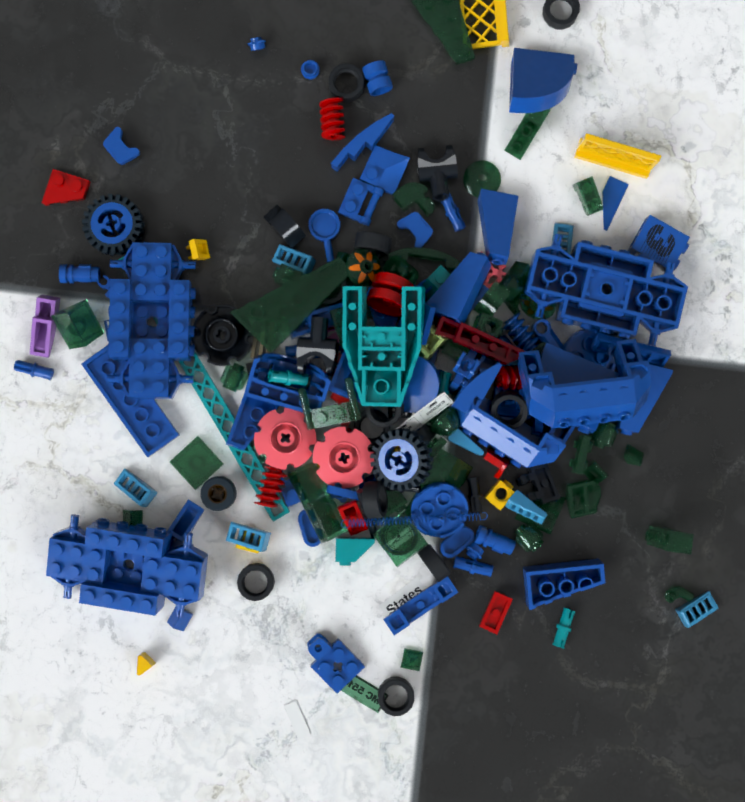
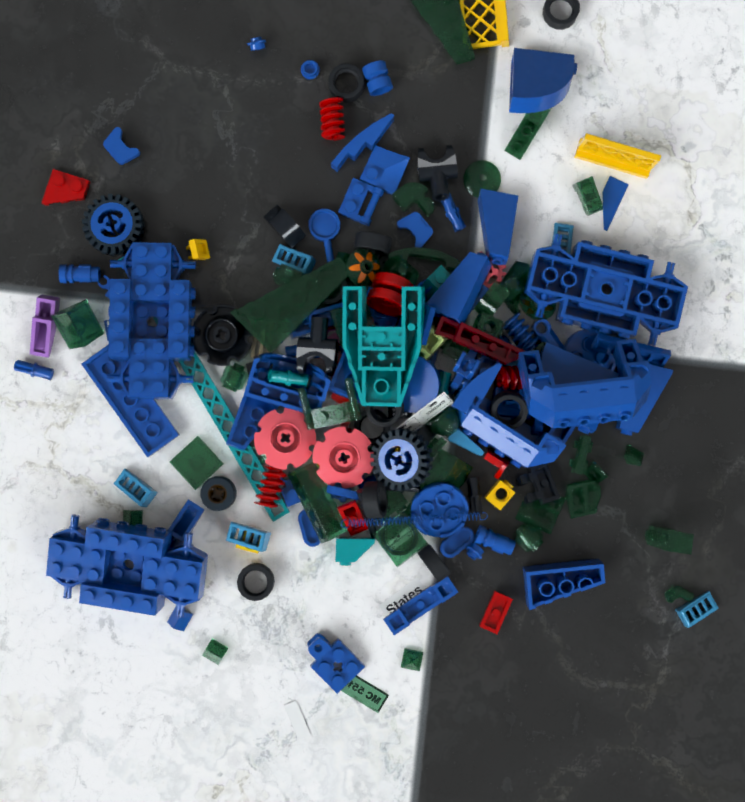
yellow slope [137,652,156,675] -> none
black tyre [378,677,414,716] -> none
blue pin [453,556,493,577] -> none
dark azure slope [505,490,547,525] -> none
teal pin [552,608,576,649] -> none
clear green head [590,422,618,449] -> none
blue panel [627,215,690,272] -> none
none -> clear green slope [202,638,228,665]

